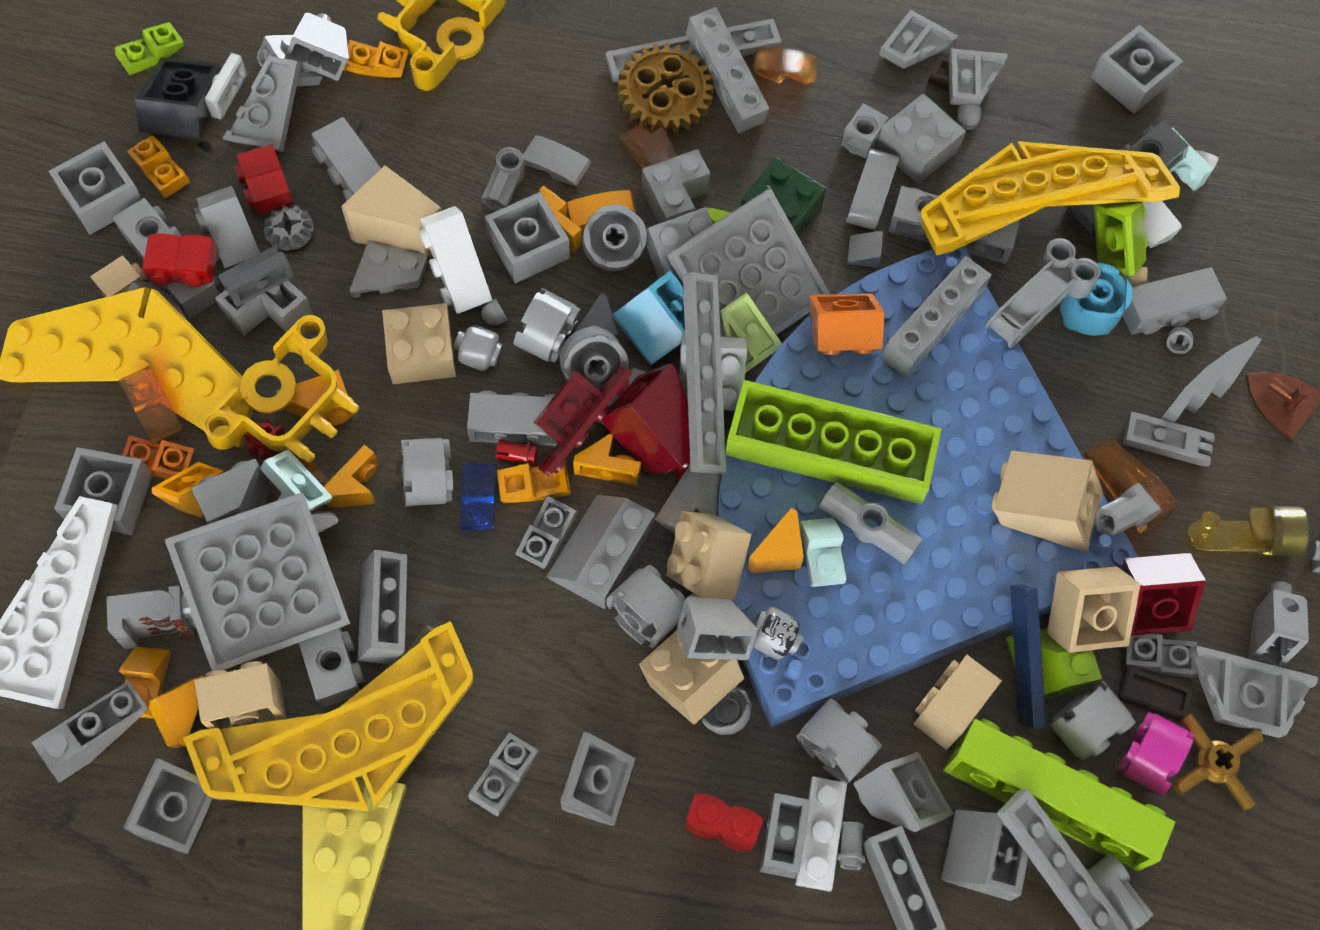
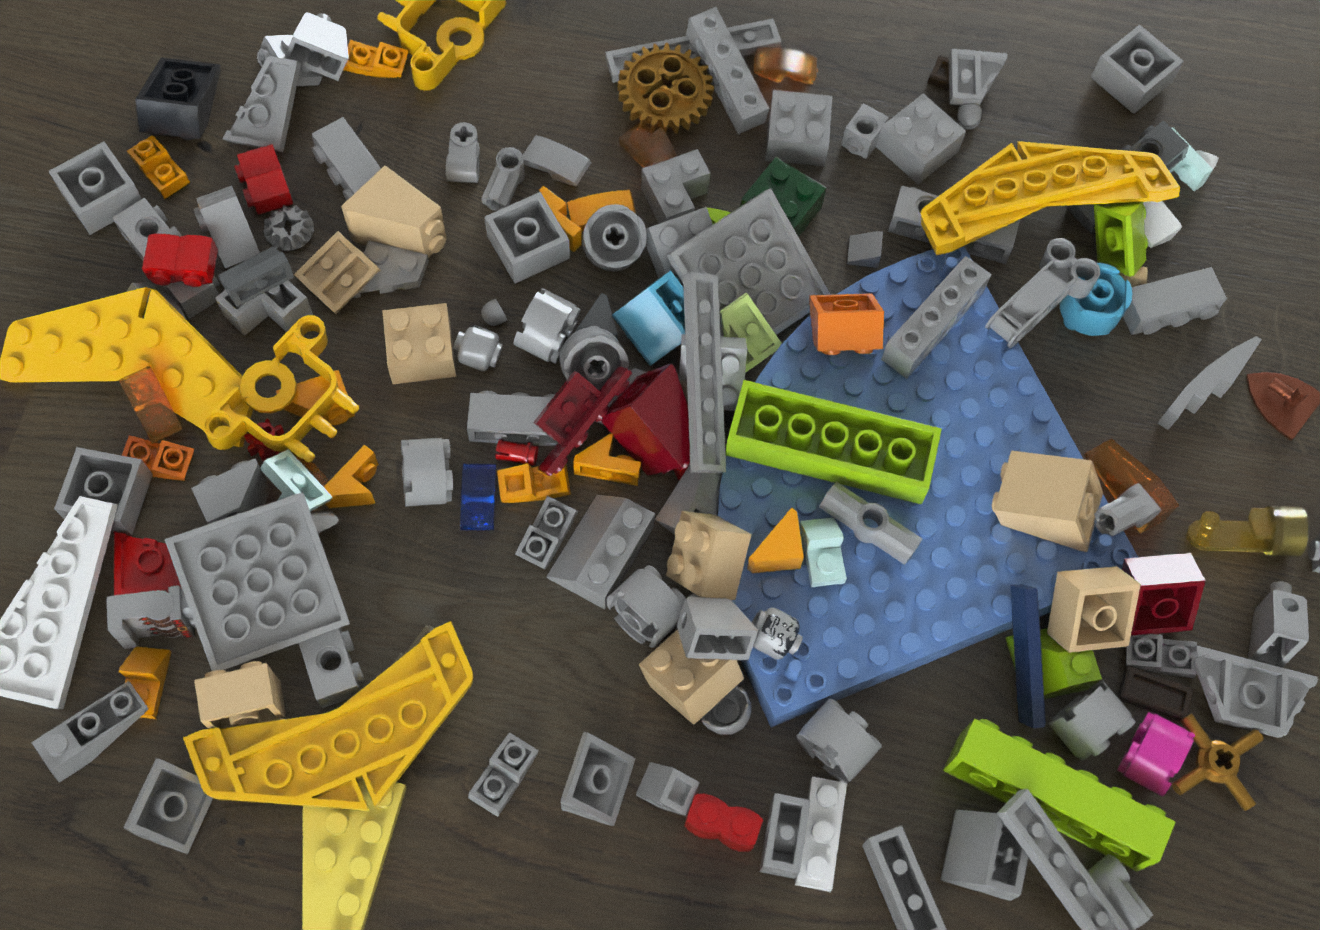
tan brick [90,255,147,298] -> none
lime slope [115,22,184,76] -> none
light orange slope [146,676,205,748] -> none
light orange slope [152,462,224,518] -> none
white plate [205,53,247,120] -> none
light grey brick [358,550,407,665] -> none
white brick [418,206,492,314] -> none
light grey pin [837,822,866,870] -> none
light grey beam [846,148,900,231] -> none
light grey slope [853,752,954,832] -> none
light grey wing [879,10,958,69] -> none
tan brick [913,655,1001,750] -> none
light grey hinge [1122,411,1215,466] -> none
light grey hinge [1167,326,1194,354] -> none
none -> red wing [114,531,182,596]
none -> tan slope [294,231,380,314]
none -> light grey piece [446,122,480,183]
none -> light grey brick [636,762,700,816]
none -> light grey brick [765,90,833,166]

